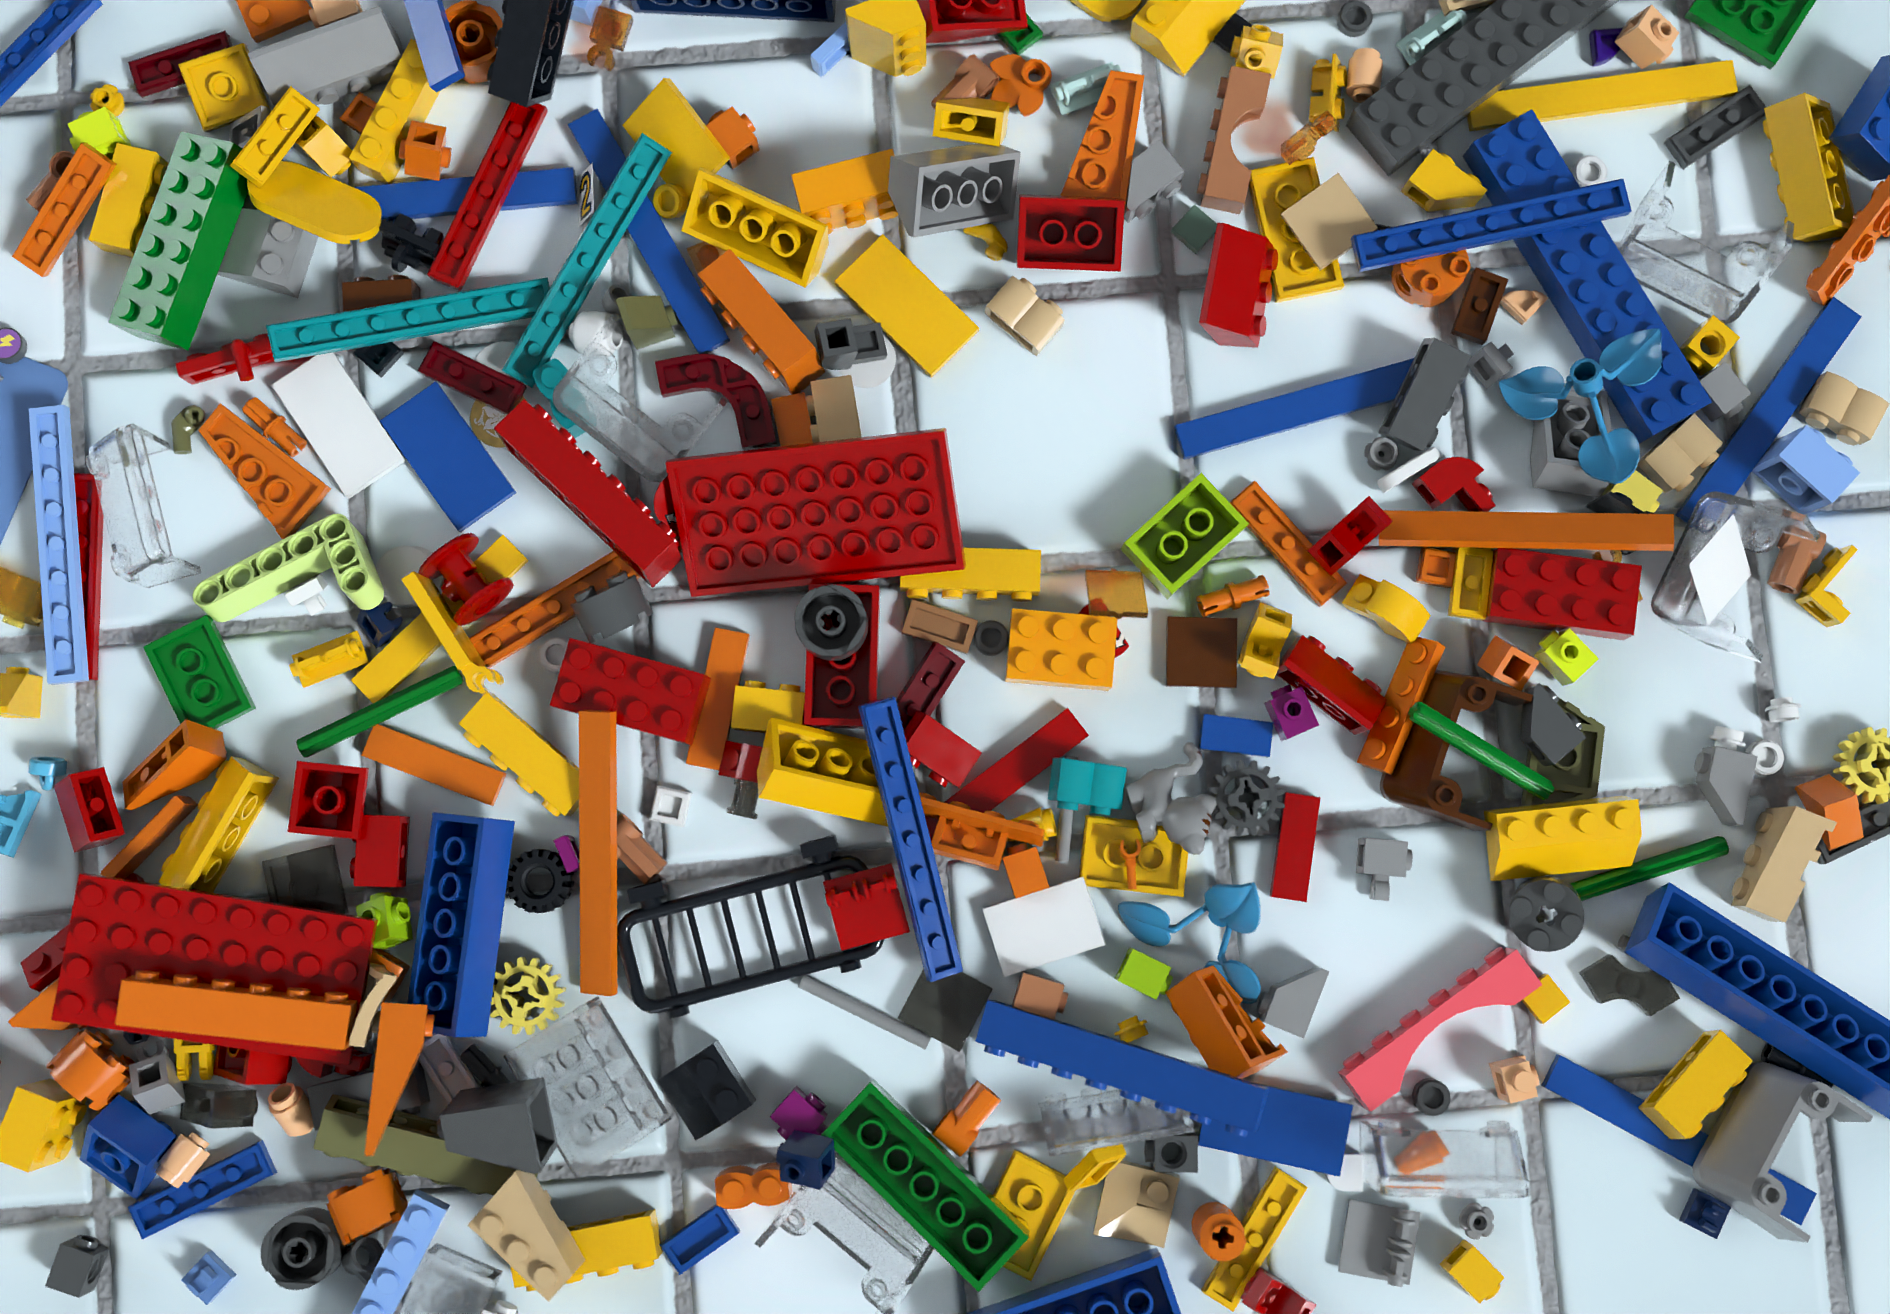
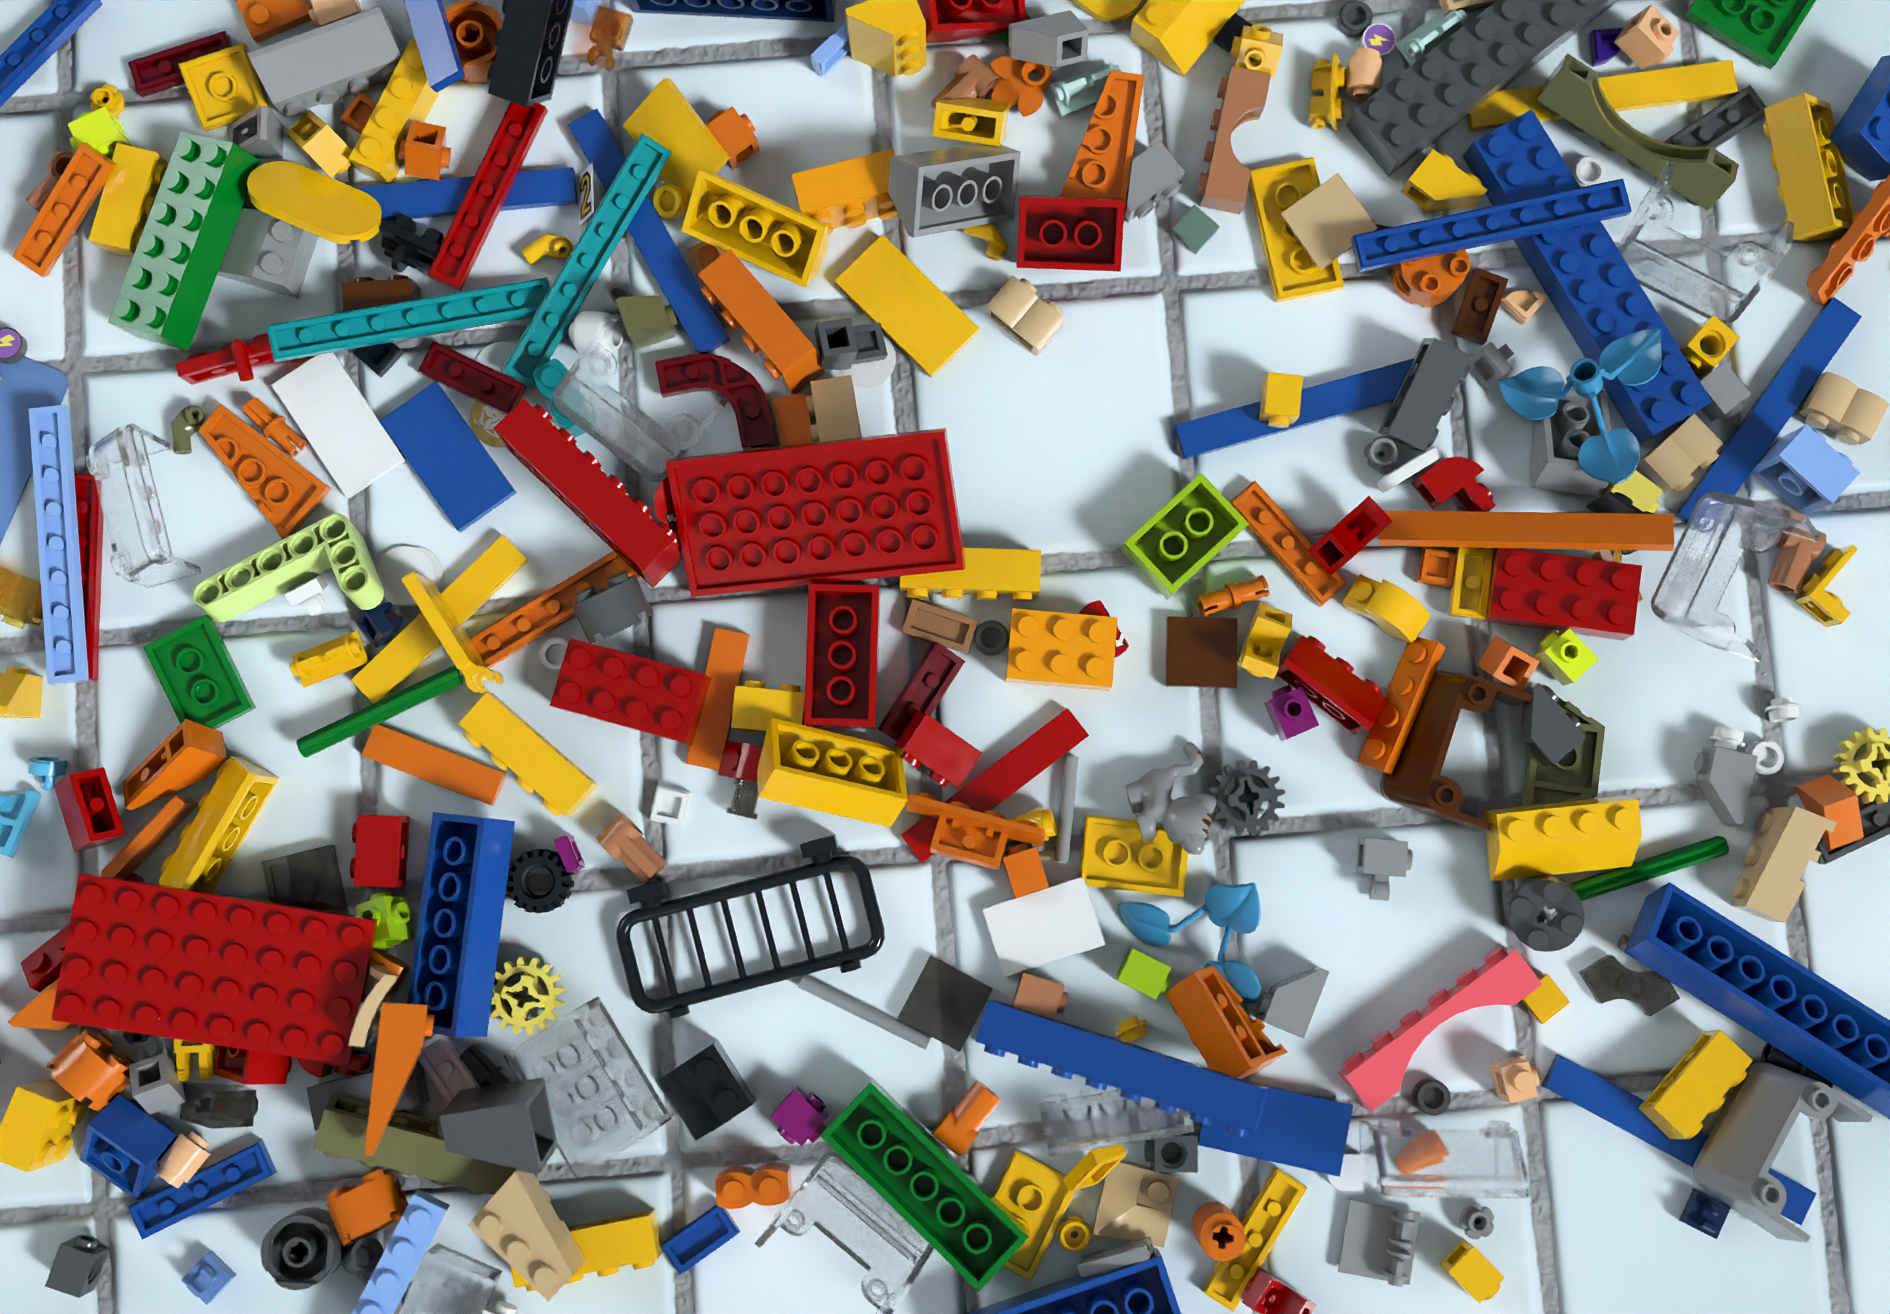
orange brick [115,970,358,1050] -> none
yellow tile [230,86,320,188] -> none
light nougat brick [268,1083,314,1137] -> none
red slope [288,761,369,839] -> none
red hose [418,533,514,626] -> none
orange tile [579,710,618,996] -> none
dark blue brick [776,1130,836,1190] -> none
dark grey brick [795,585,868,661] -> none
red hinge [823,863,910,951] -> none
blue tile [858,696,963,982] -> none
teal brick [1047,758,1127,816] -> none
clear orange piece [1085,568,1148,619] -> none
orange hand [1118,839,1141,889] -> none
red slope [1199,223,1278,348] -> none
blue tile [1199,714,1274,758] -> none
red tile [1270,792,1320,902] -> none
clear orange plate [1281,110,1336,165] -> none
green axle [1408,702,1555,800] -> none
white sticker [1689,514,1751,625] -> none
none -> yellow arm [521,234,573,265]
none -> light grey slope [1008,10,1088,68]
none -> yellow plate [1057,1216,1092,1252]
none -> light grey tile [1077,1236,1155,1278]
none -> yellow brick [1259,372,1303,428]
none -> medium lavender tile [1360,23,1396,59]
none -> olive arch [1537,53,1739,211]

